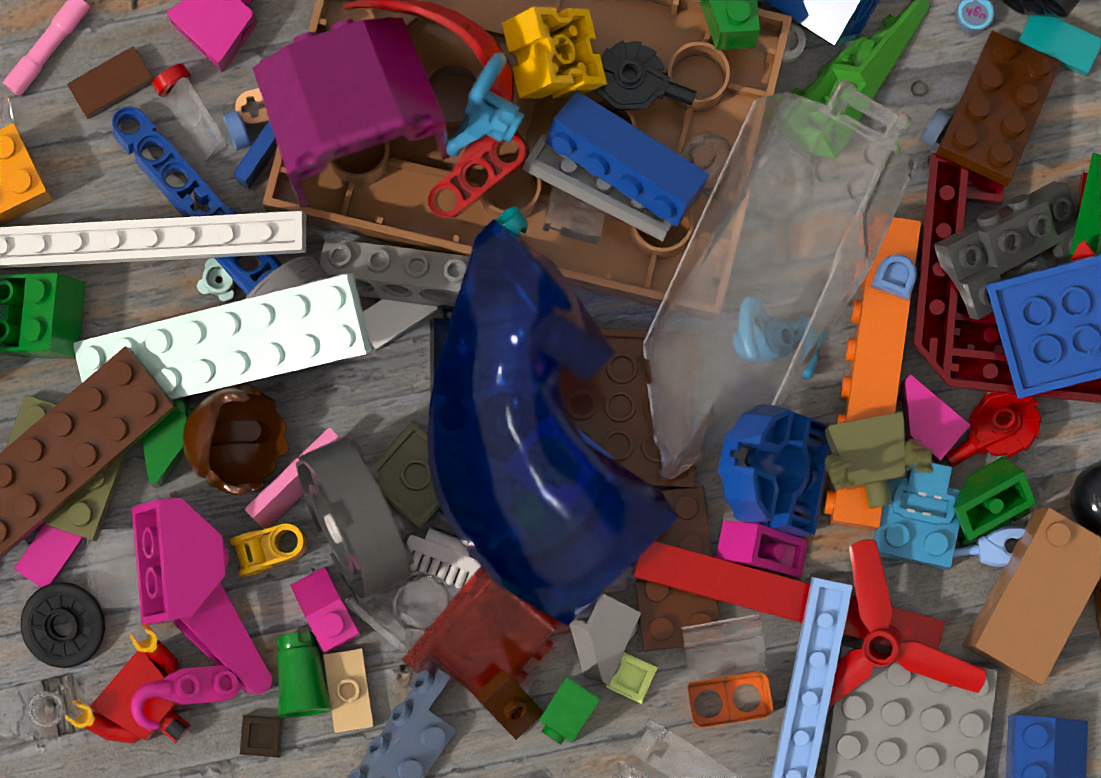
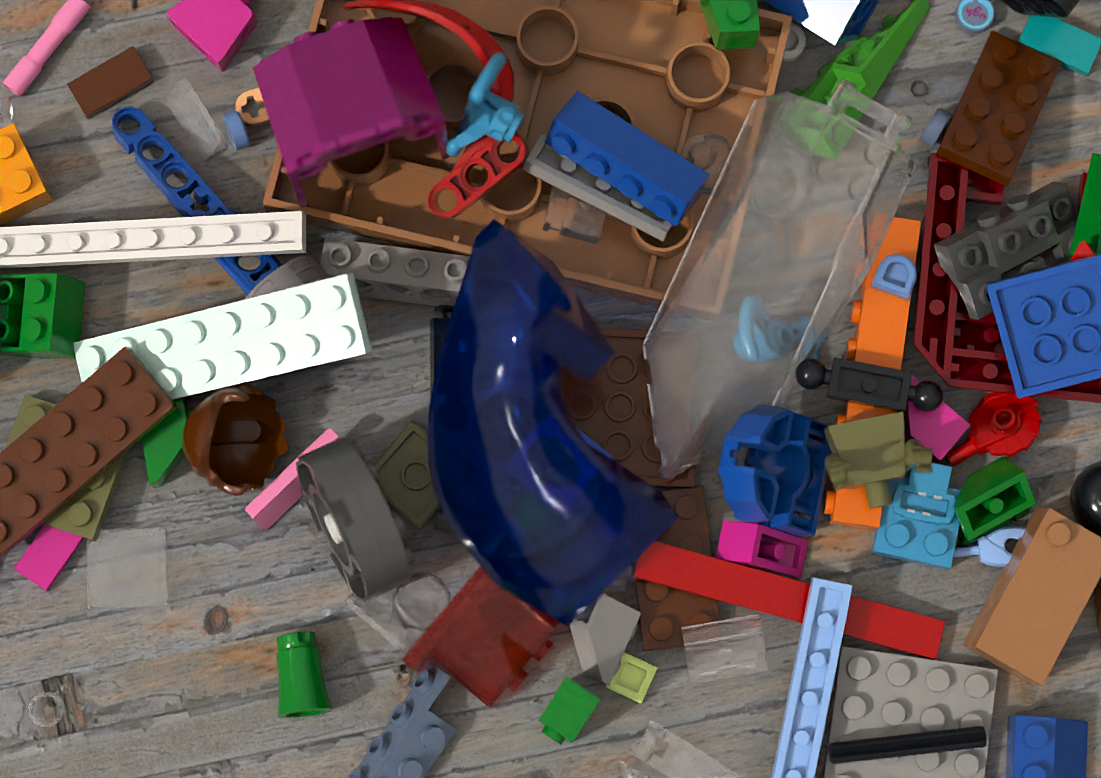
black wheel [21,582,105,668] -> none
torso [65,624,191,744] -> none
dark pink slope [131,498,272,730] -> none
red tile [151,63,191,97] -> none
light aqua plate [197,258,235,302] -> none
yellow piece [229,523,308,578] -> none
blue tile [234,120,277,189] -> none
dark brown tile [240,715,284,758] -> none
dark pink slope [290,567,362,654] -> none
tan plate [323,649,374,733] -> none
white tile [363,299,438,351] -> none
white piece [407,527,482,593] -> none
reddish brown plate [475,669,544,740] -> none
teal hinge [493,206,528,242] -> none
yellow brick [502,7,607,99] -> none
black piece [595,40,697,111] -> none
orange piece [687,672,773,727] -> none
red piece [828,539,987,708] -> none
none -> black plate [795,357,943,413]
none -> black axle [828,726,987,764]

